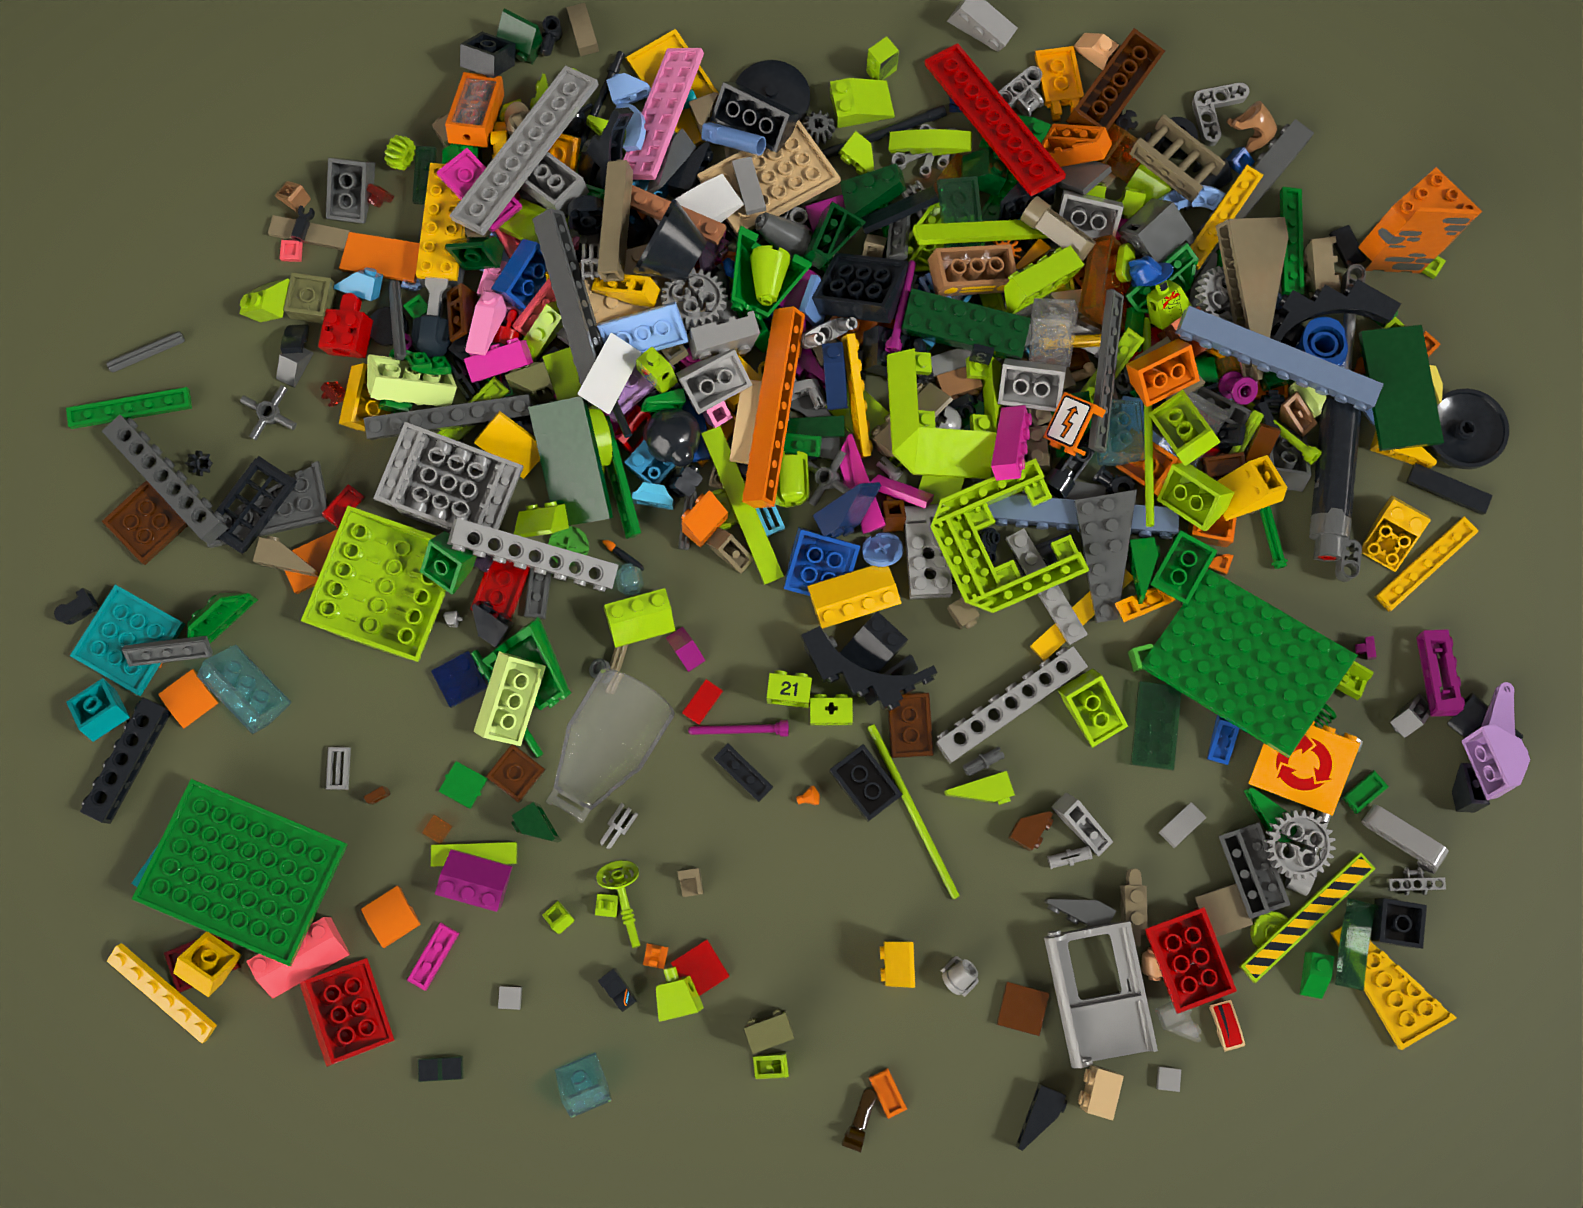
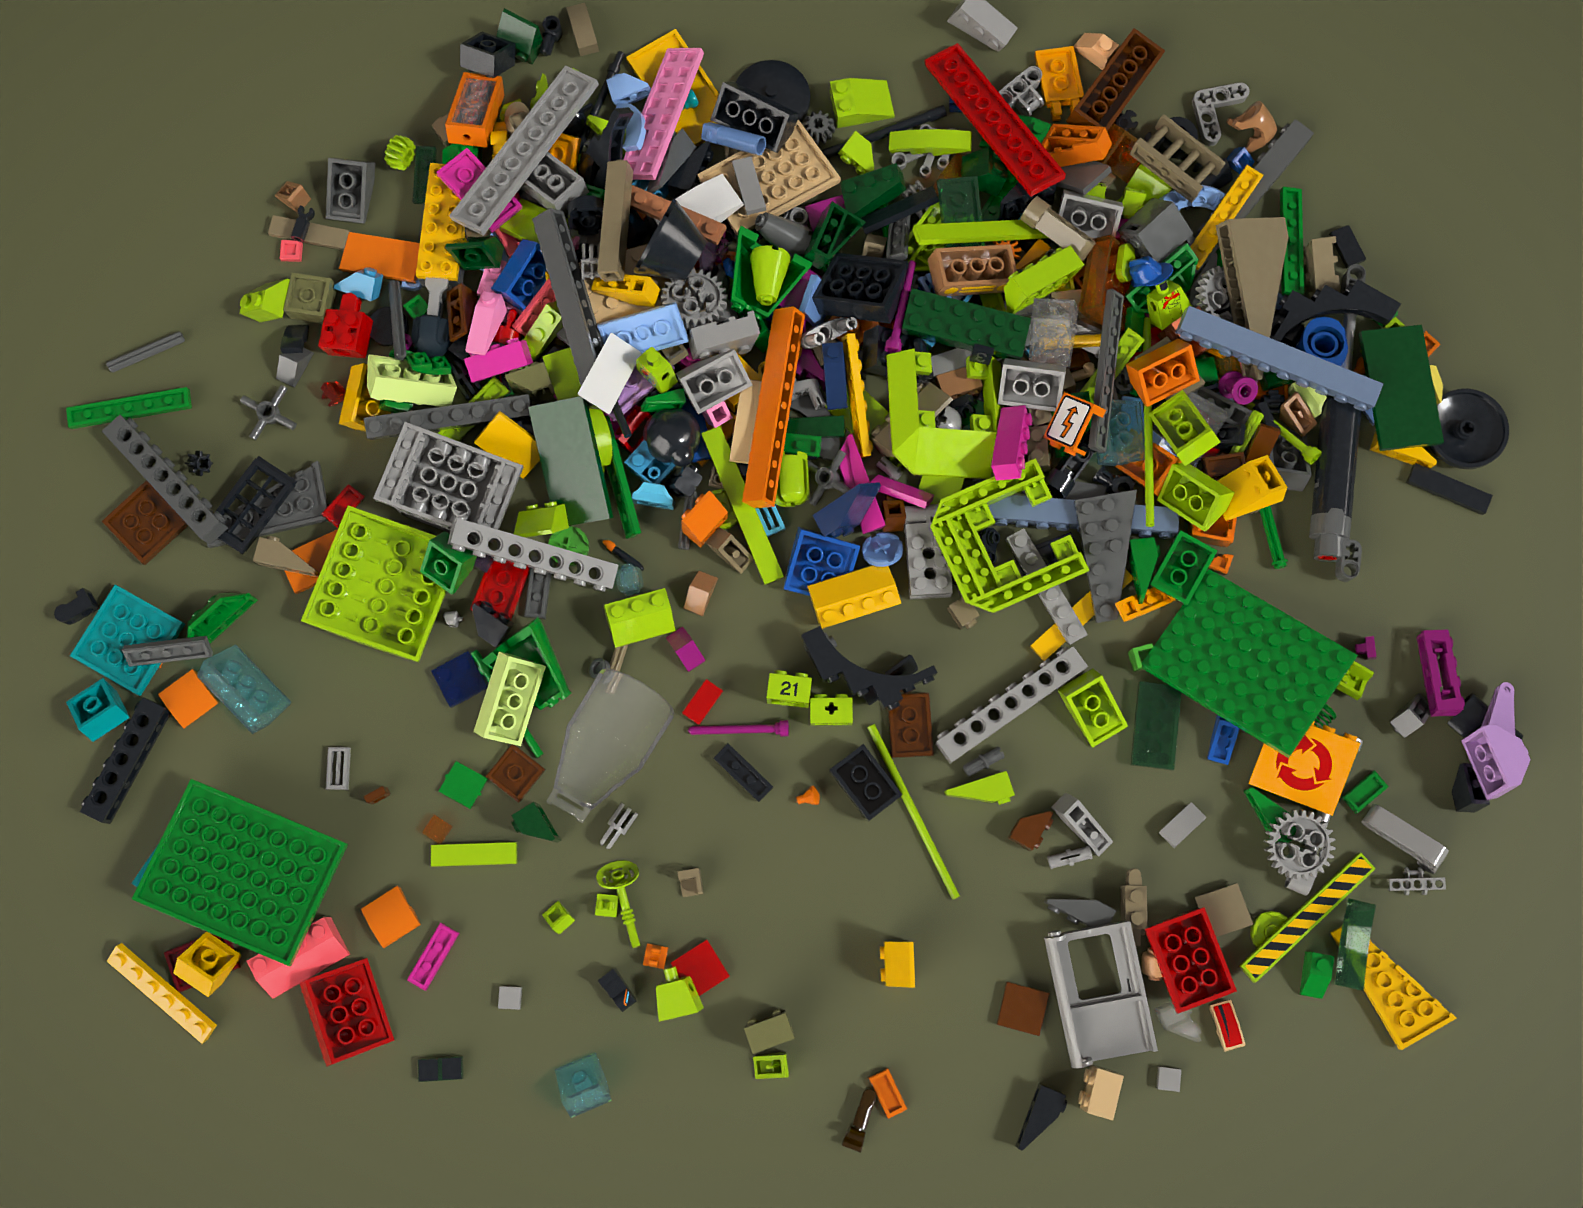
clear red tile [366,183,394,208] -> none
magenta slope [435,849,513,912] -> none
dark tan slope [689,92,718,135] -> none
black slope [840,611,908,673] -> none
lime brick [866,36,899,80] -> none
light grey piece [940,956,979,997] -> none
dark grey brick [1219,822,1291,919] -> none
orange panel [1358,167,1482,273] -> none
yellow slope [1361,495,1431,572] -> none
black brick [1371,898,1427,949] -> none
yellow tile [1375,516,1479,612] -> none
lime tile [1422,256,1446,279] -> none
none -> medium nougat slope [684,571,718,616]

